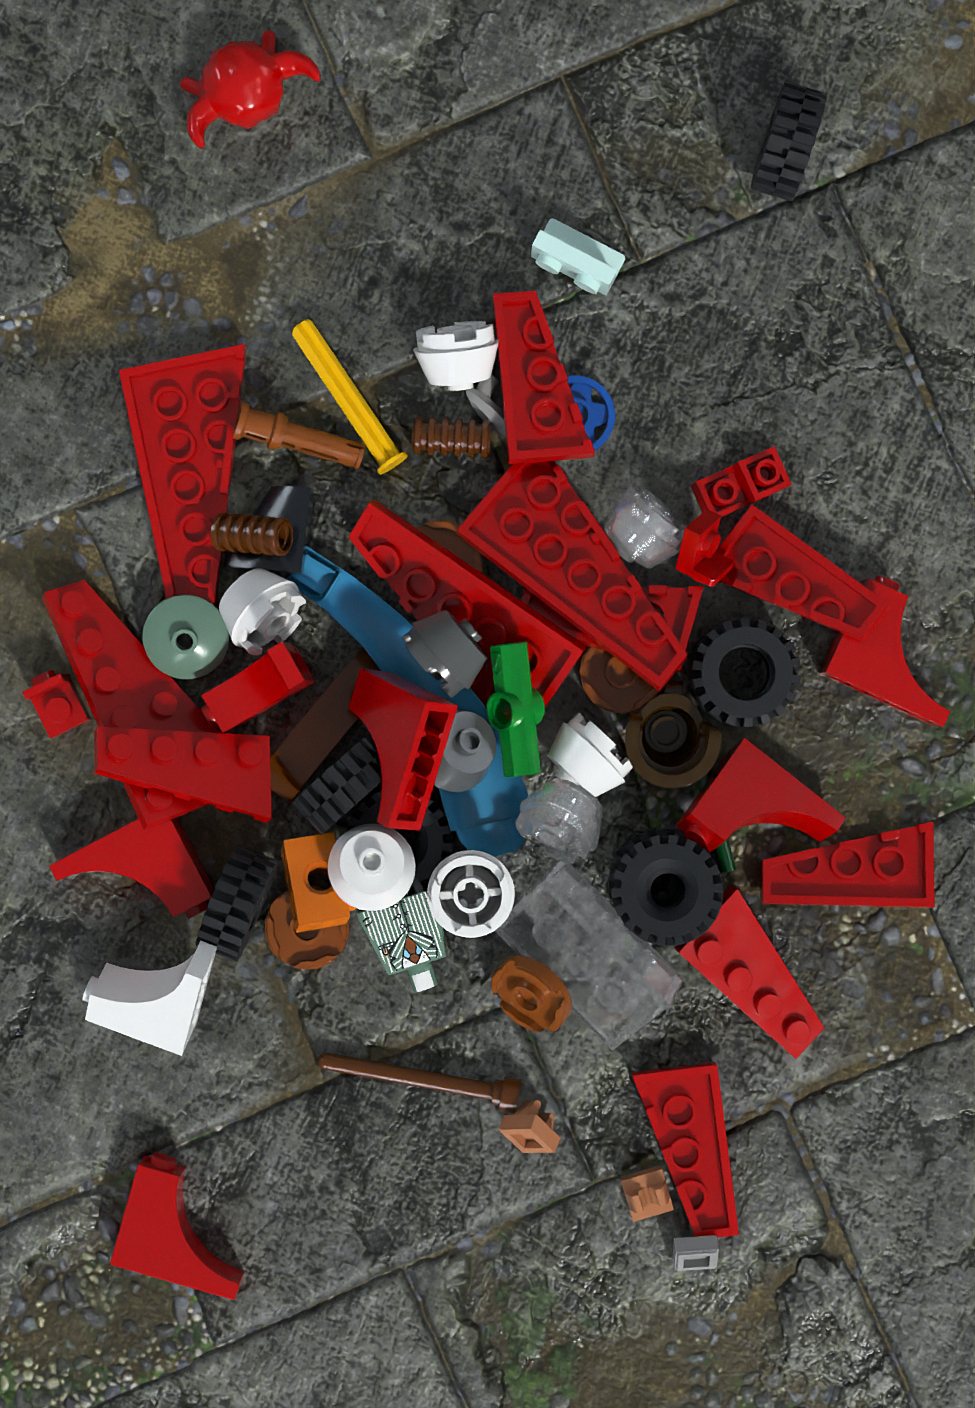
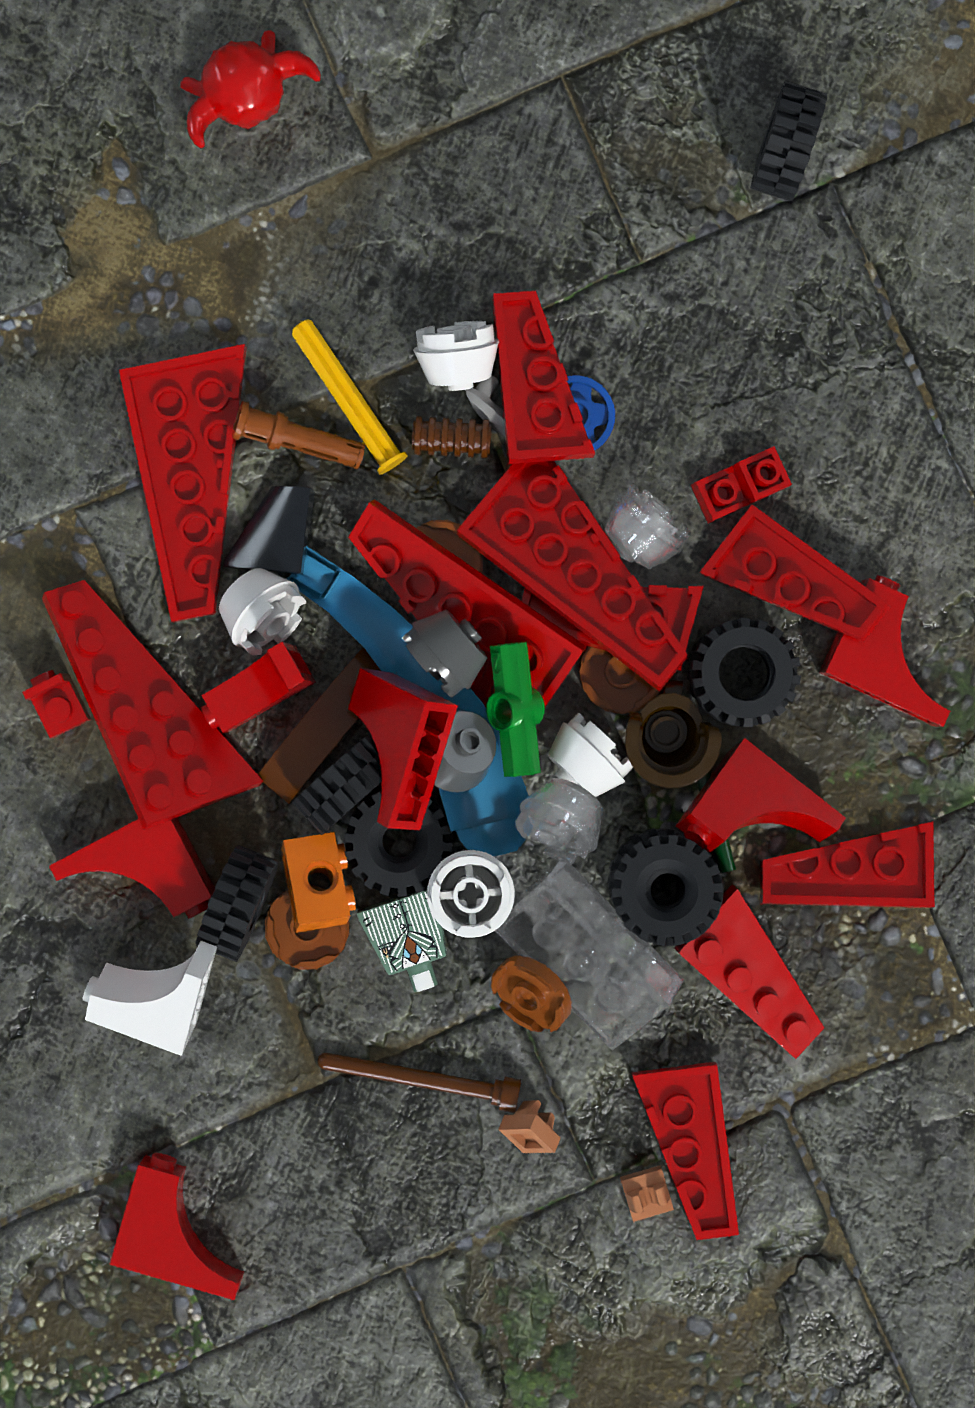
red wing [94,726,272,823] -> none
sand green dish [143,594,229,679] -> none
reddish brown piece [210,513,293,556] -> none
white cone [328,824,415,911] -> none
light aqua bracket [531,218,625,296] -> none
light grey tile [673,1235,719,1271] -> none
red bracket [675,509,733,587] -> none

